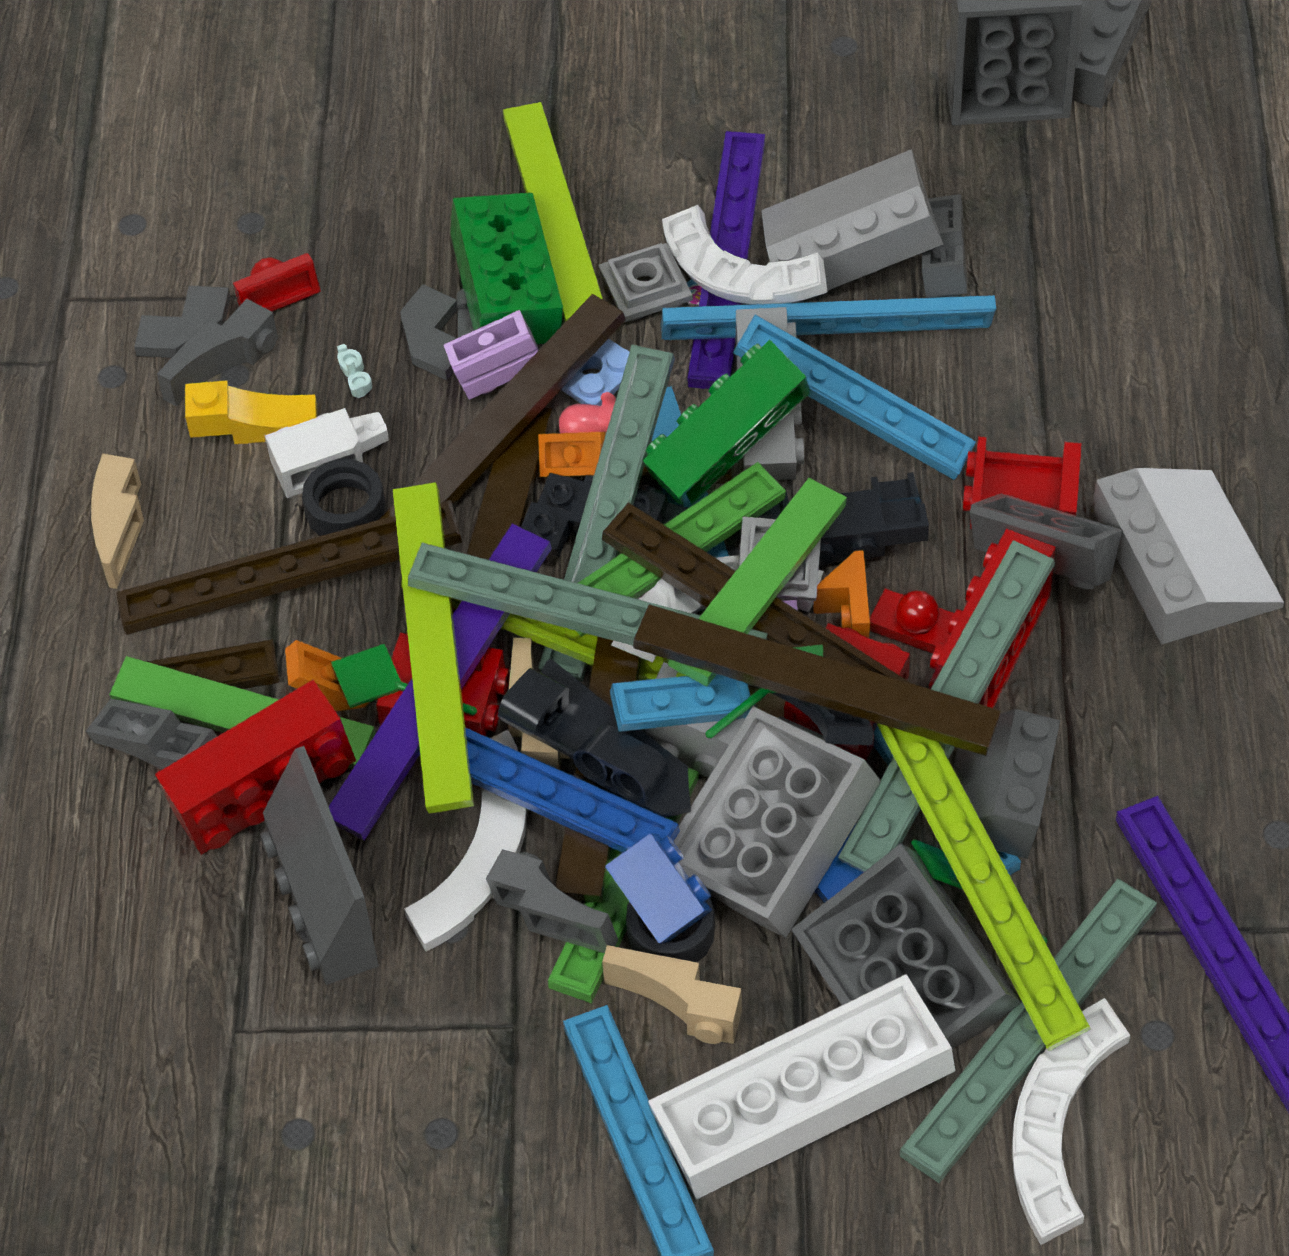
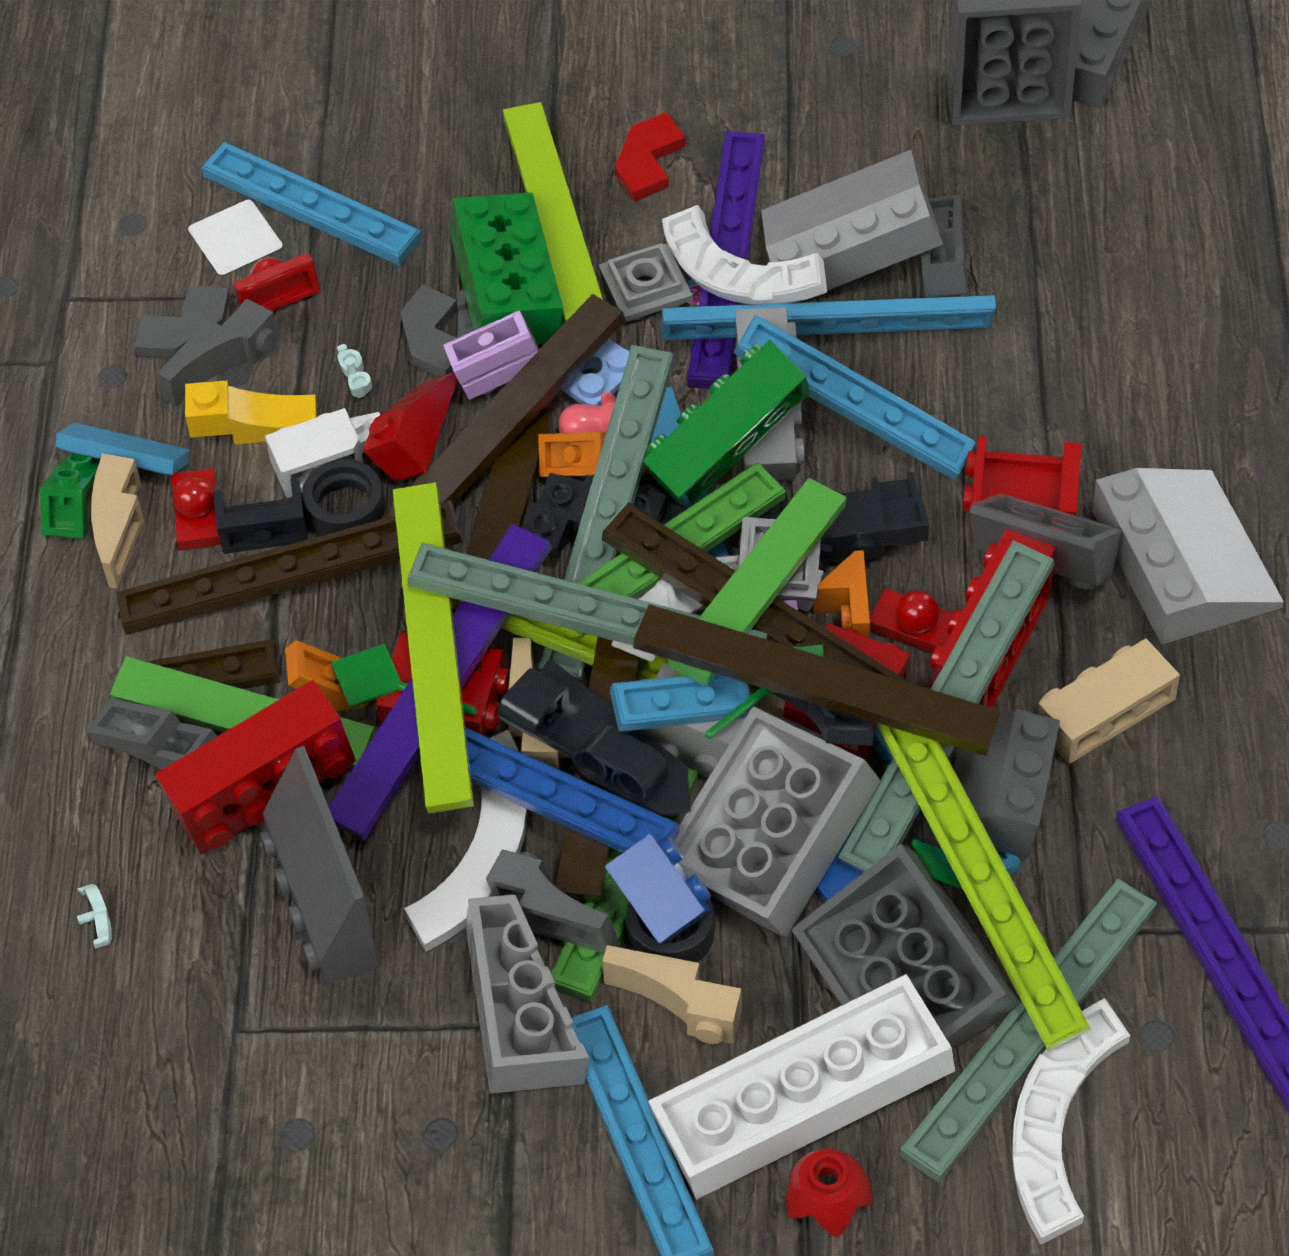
none -> green bracket [40,454,100,538]
none -> dark azure tile [55,422,190,476]
none -> light aqua piece [77,884,112,949]
none -> red tile [172,468,221,551]
none -> white sticker [188,200,282,275]
none -> dark azure tile [201,142,422,266]
none -> black panel [214,478,308,554]
none -> red slope [363,372,458,482]
none -> light grey wedge [466,895,589,1093]
none -> red tile [615,112,685,201]
none -> red piece [786,1148,873,1238]
none -> tan brick [1037,638,1180,764]

